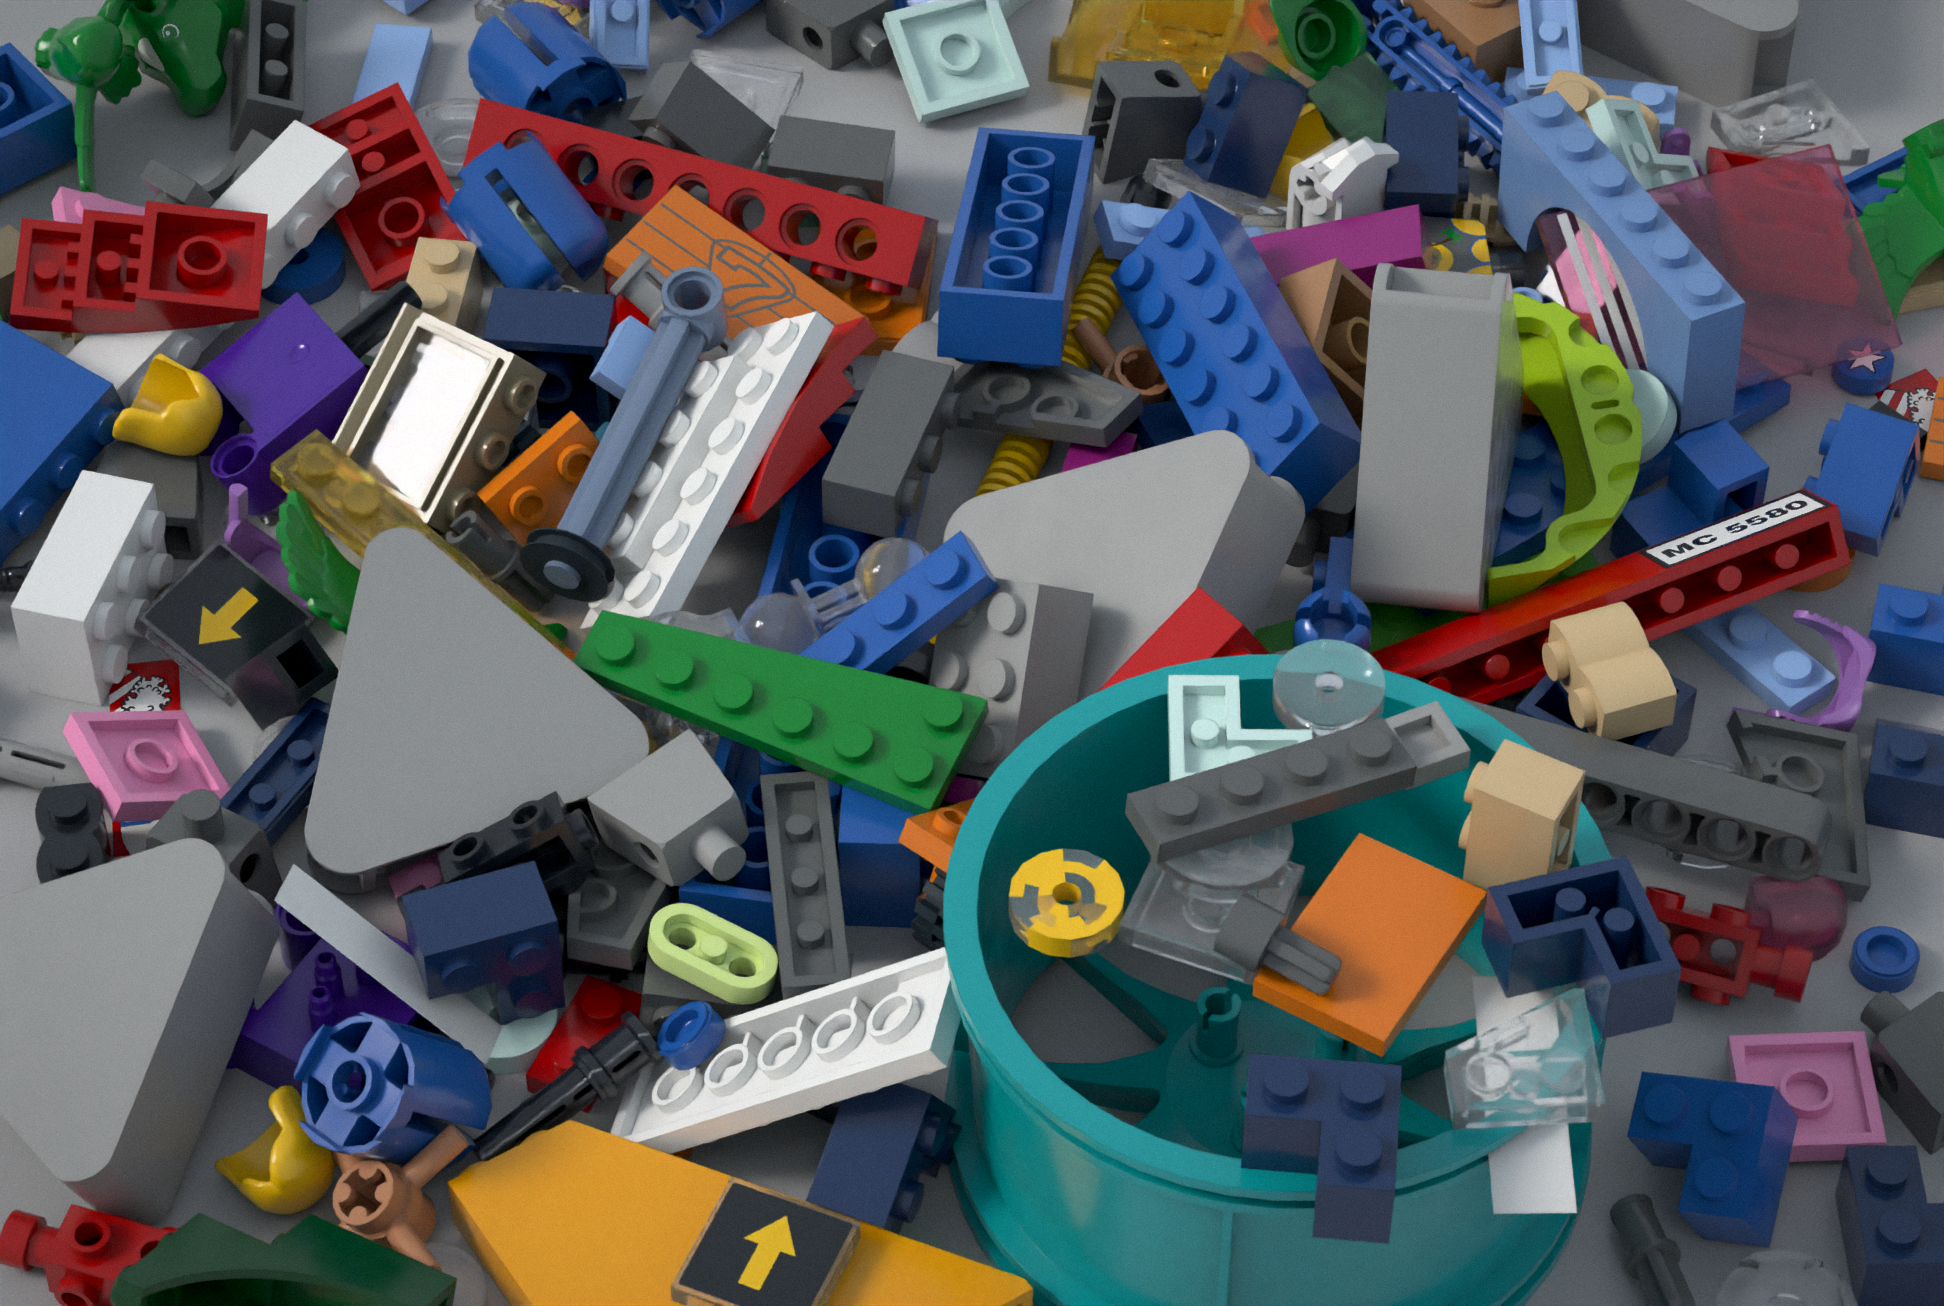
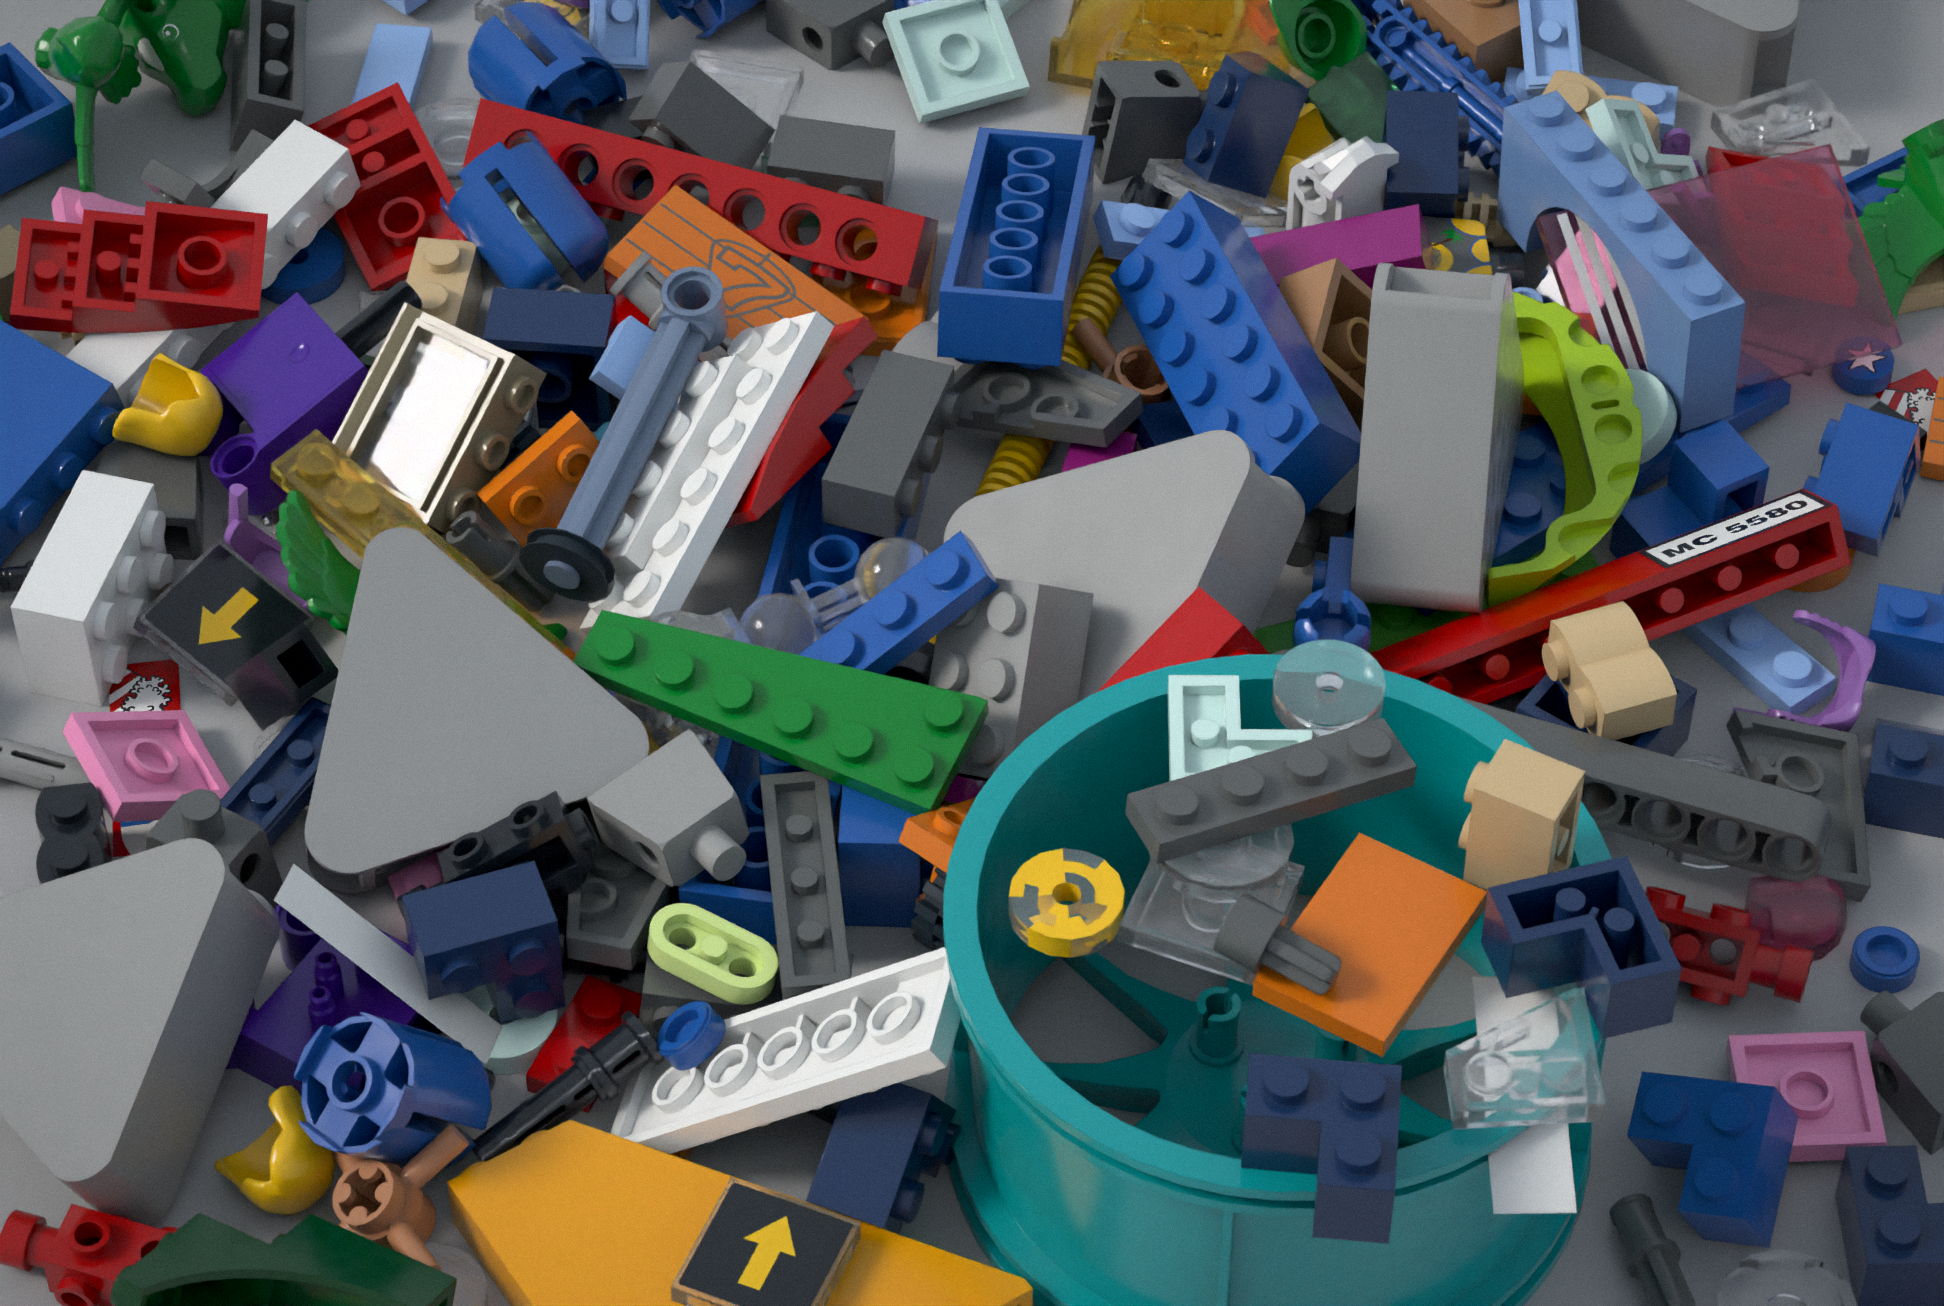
light grey plate [1385,701,1471,791] -> none

